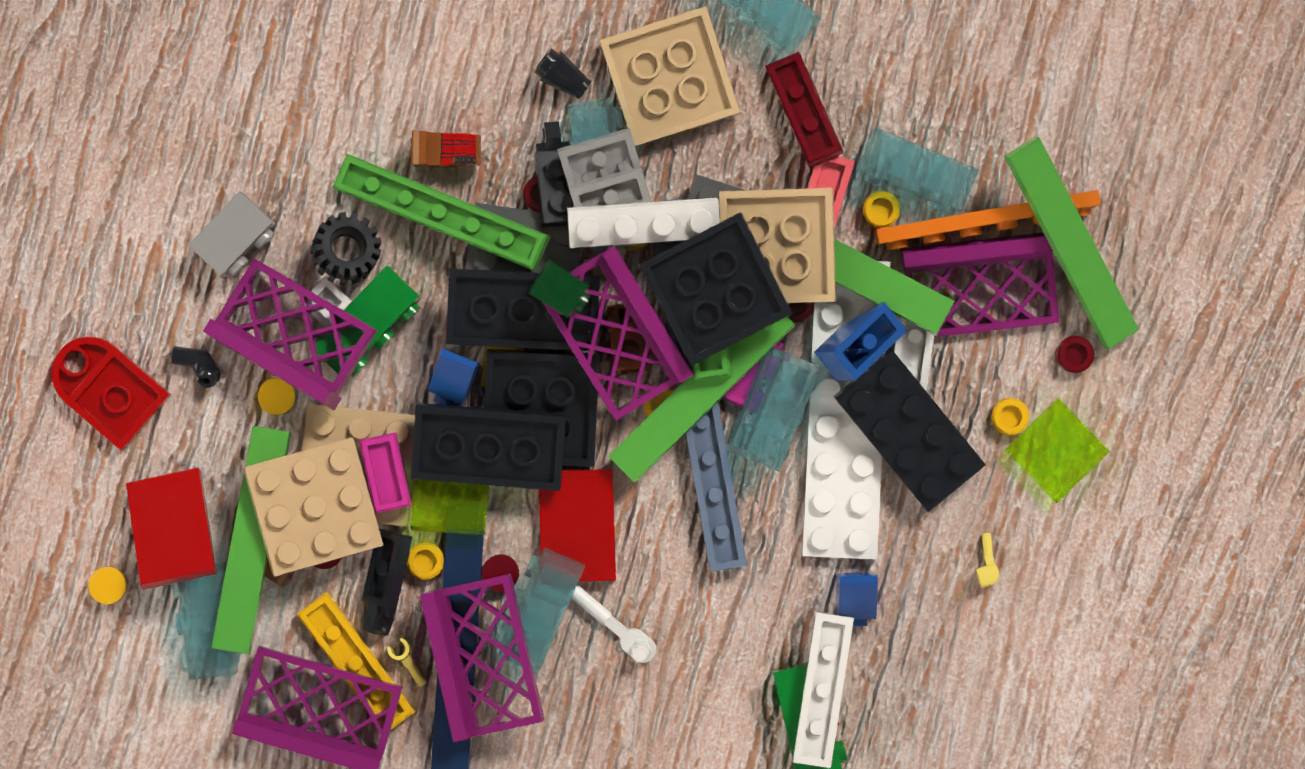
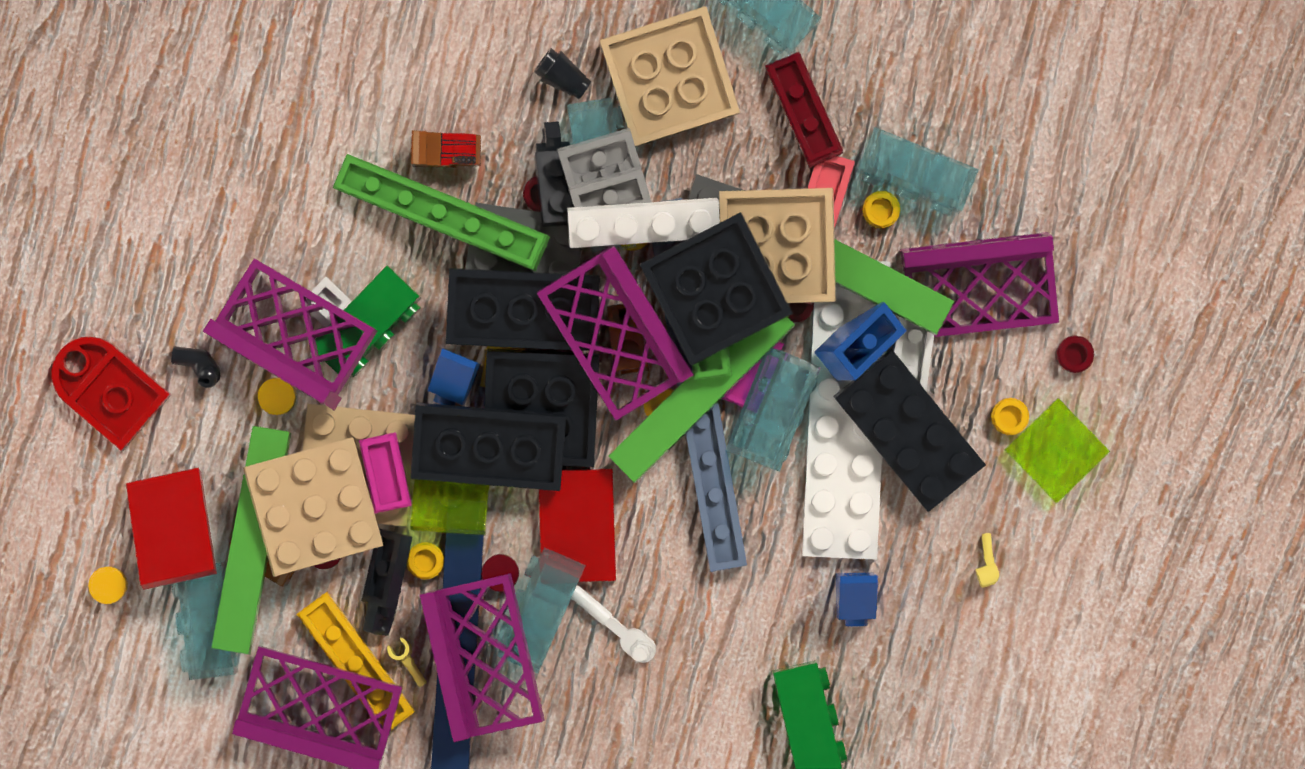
light grey brick [188,191,276,278] -> none
black tyre [310,212,382,285] -> none
dark green brick [529,259,590,318] -> none
white plate [793,612,854,768] -> none
orange plate [874,190,1101,251] -> none
bright green tile [1004,137,1139,349] -> none

